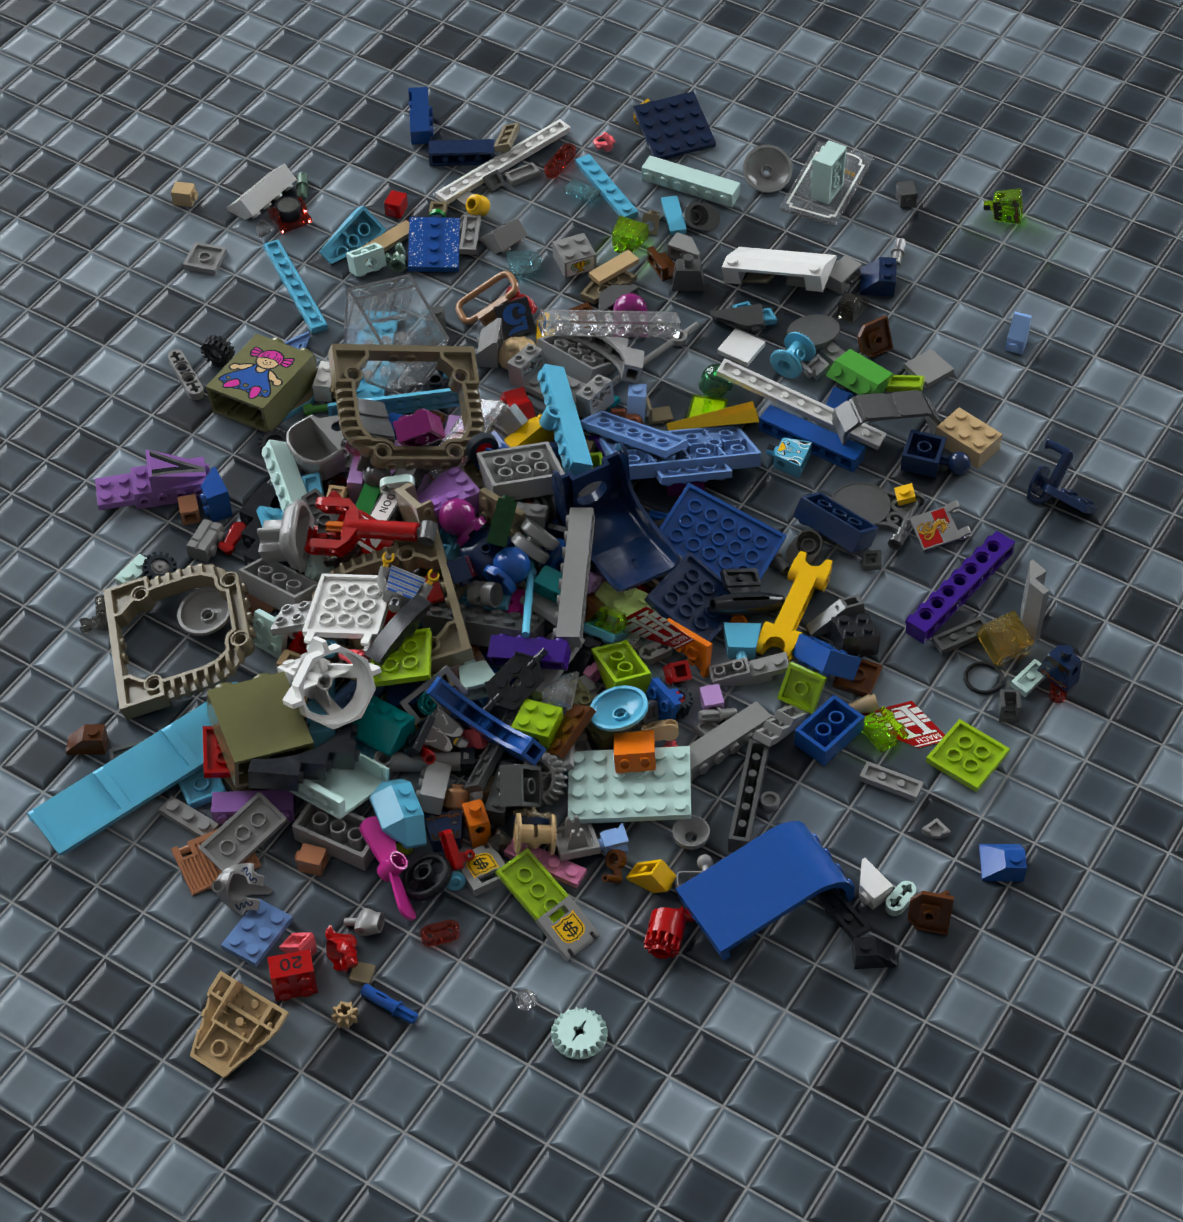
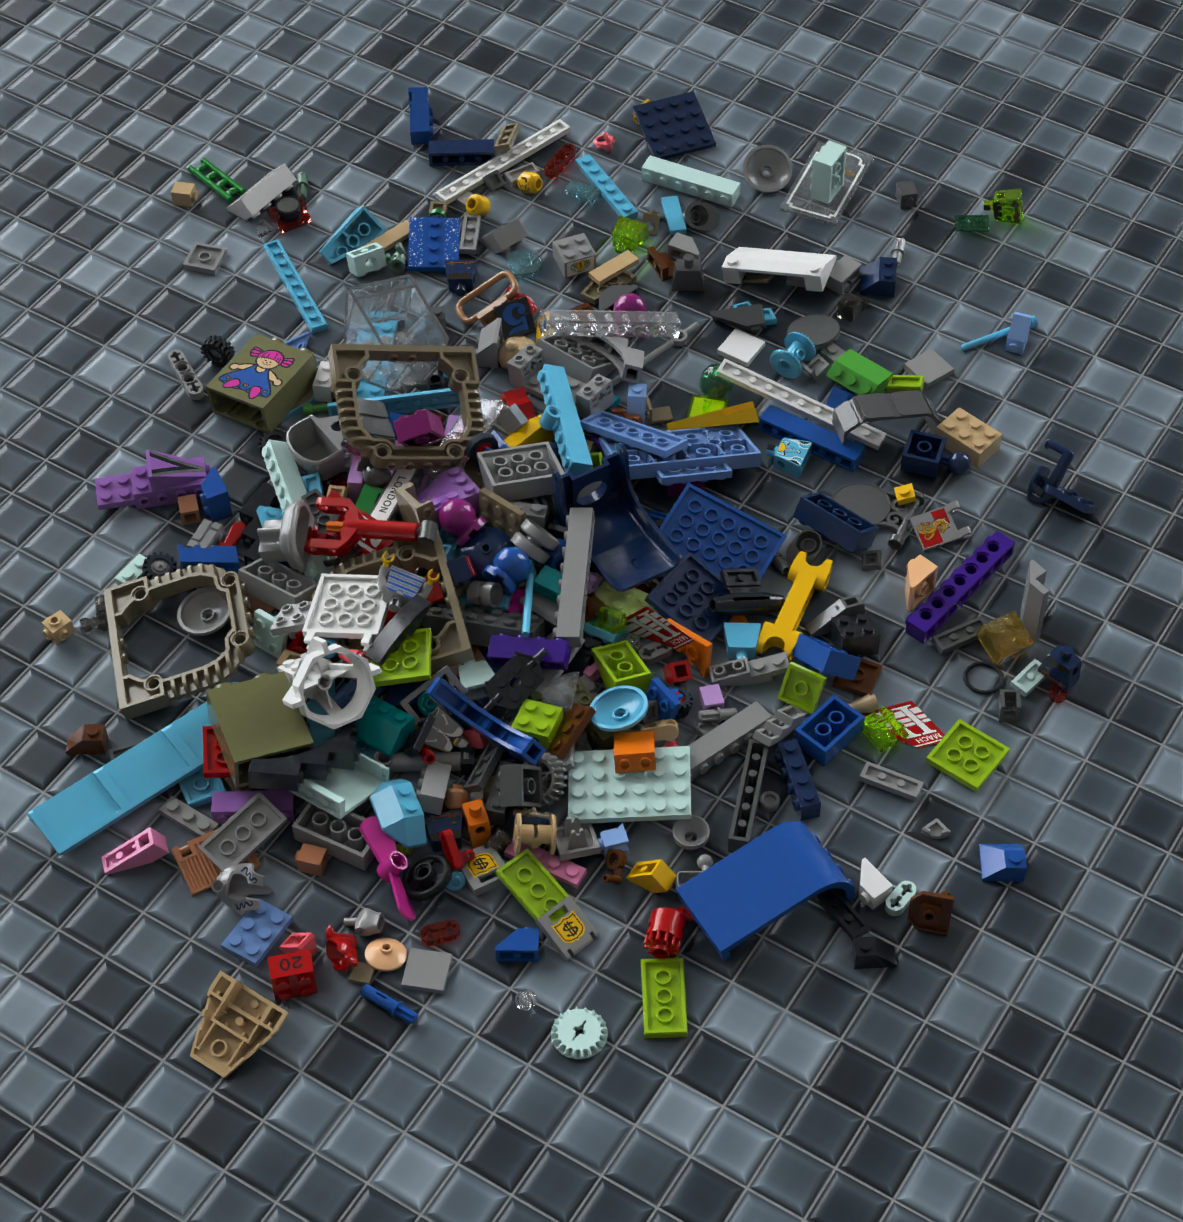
tan gear [331,1001,359,1029] -> none
light aqua beam [380,474,415,495] -> none
red brick [384,190,408,219] -> none
dark green window [486,495,518,548] -> none
reddish brown piece [857,315,893,358] -> none
none -> tan brick [41,610,75,645]
none -> bright pink slope [101,827,169,875]
none -> blue wedge [177,545,240,574]
none -> green bar [188,158,246,203]
none -> light nougat dish [365,938,407,971]
none -> light grey tile [401,948,452,994]
none -> dark blue torso [444,260,478,296]
none -> blue slope [495,927,540,962]
none -> yellow head [517,172,543,194]
none -> lime tile [641,958,688,1038]
none -> dark blue brick [774,738,821,821]
none -> light nougat slope [905,554,938,612]
none -> clear green plate [954,215,990,232]
none -> medium azure bar [961,315,1038,351]

